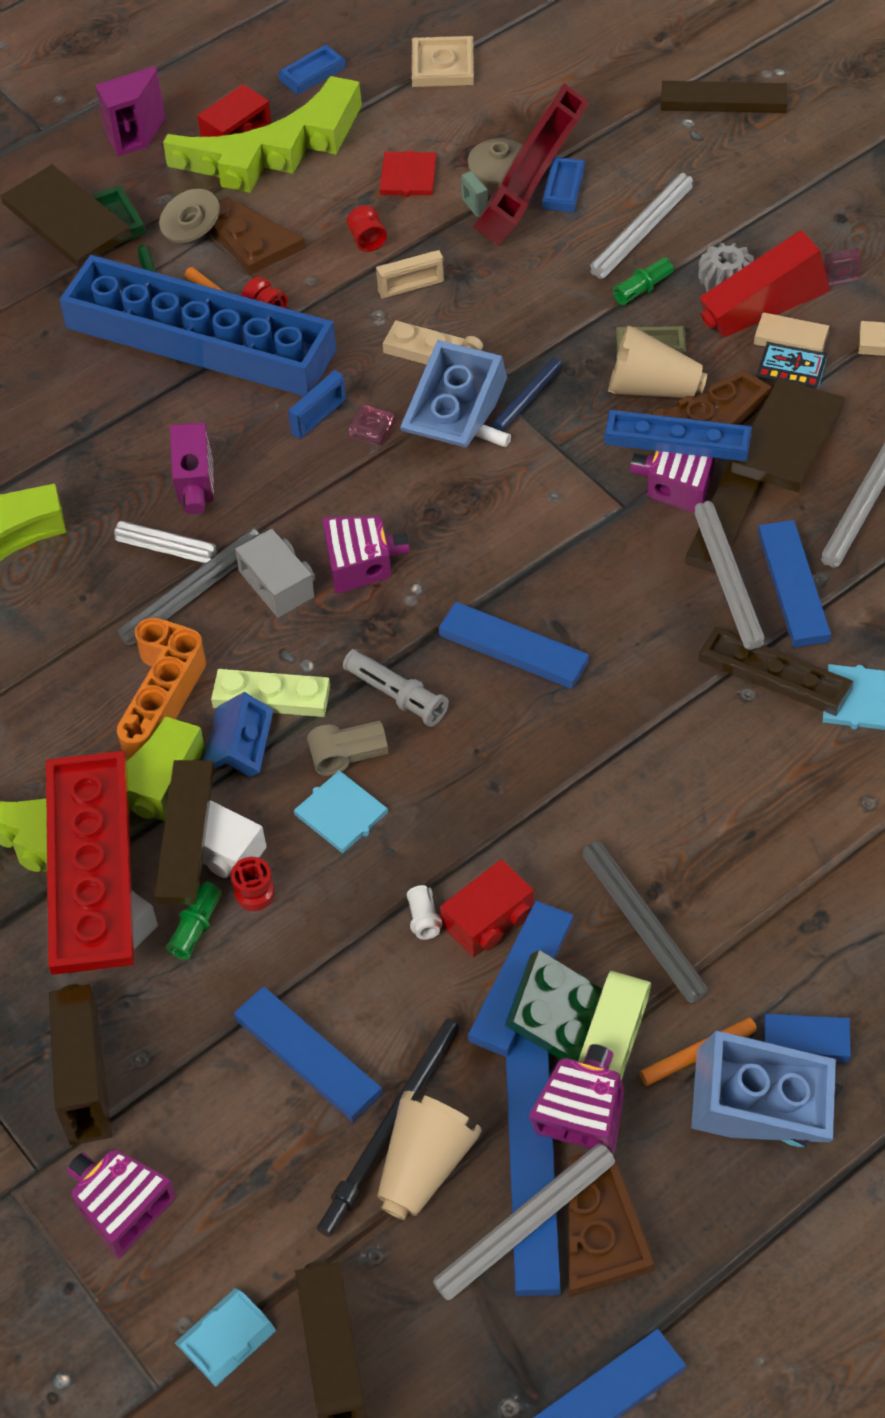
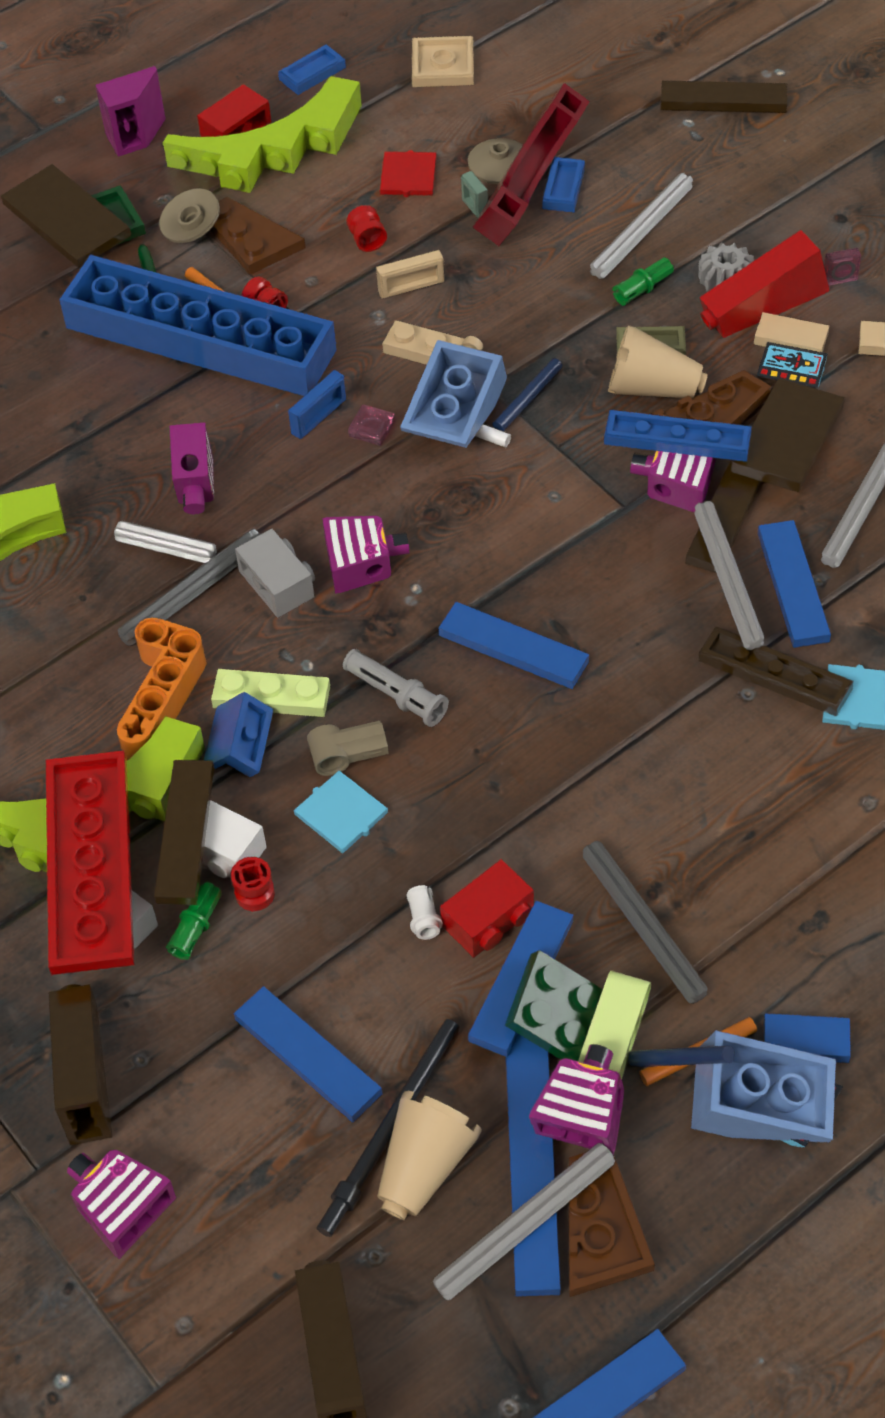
medium azure piece [175,1288,277,1387] -> none
none -> dark blue bar [628,1045,734,1067]

